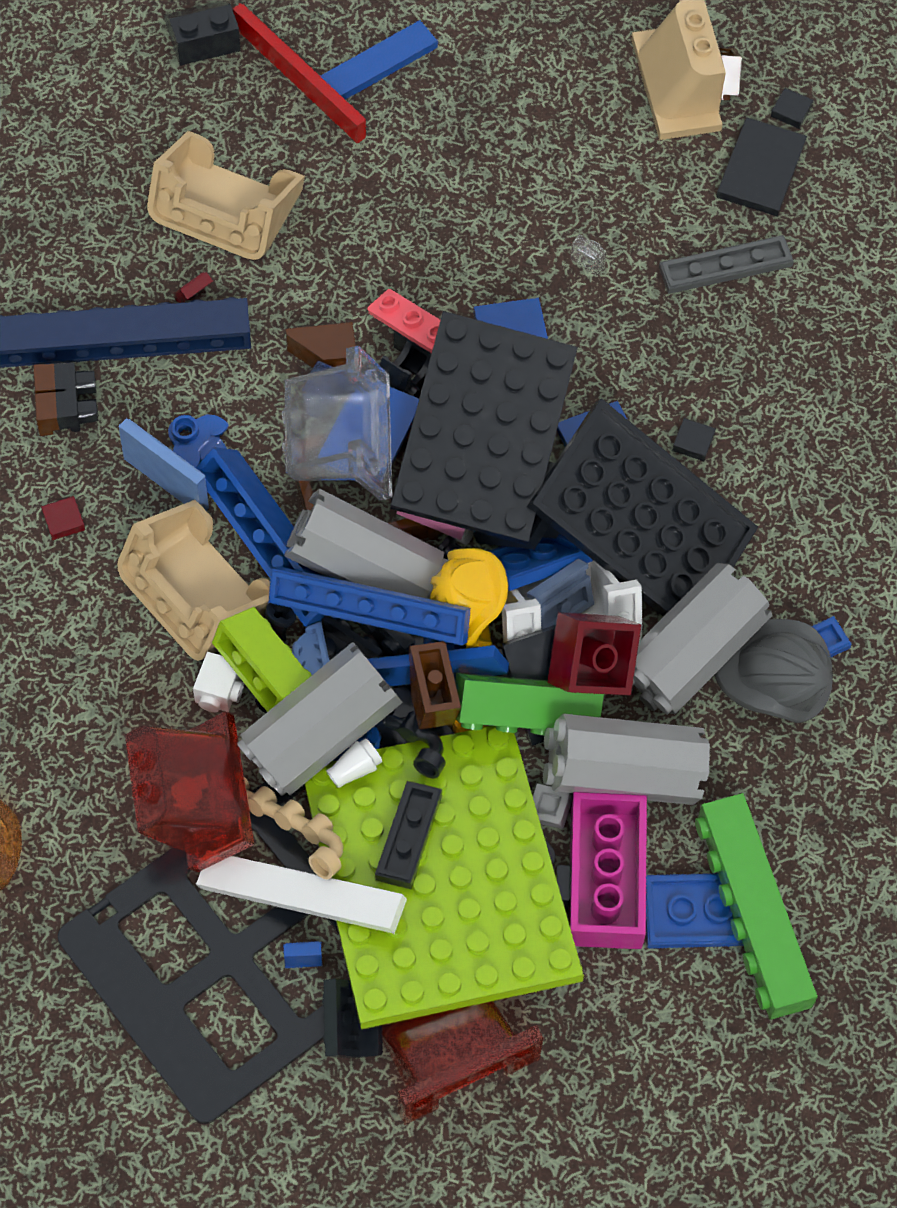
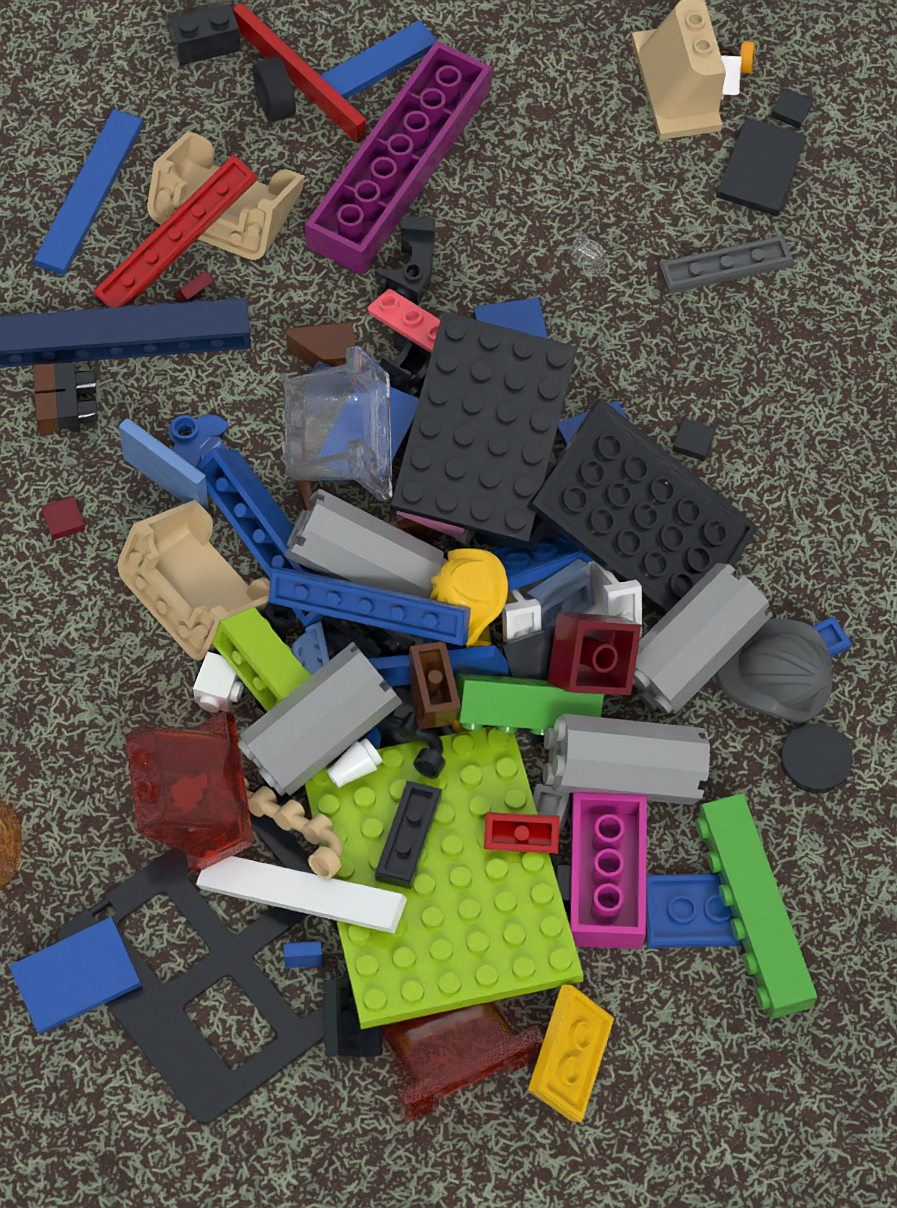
none -> blue tile [9,917,142,1034]
none -> blue tile [34,109,143,276]
none -> red tile [93,154,258,308]
none -> black tyre [252,57,296,123]
none -> magenta brick [305,40,492,275]
none -> black tile [375,216,435,304]
none -> red slope [484,812,560,854]
none -> yellow tile [528,985,614,1122]
none -> light orange tile [740,41,756,74]
none -> black tile [780,724,853,794]

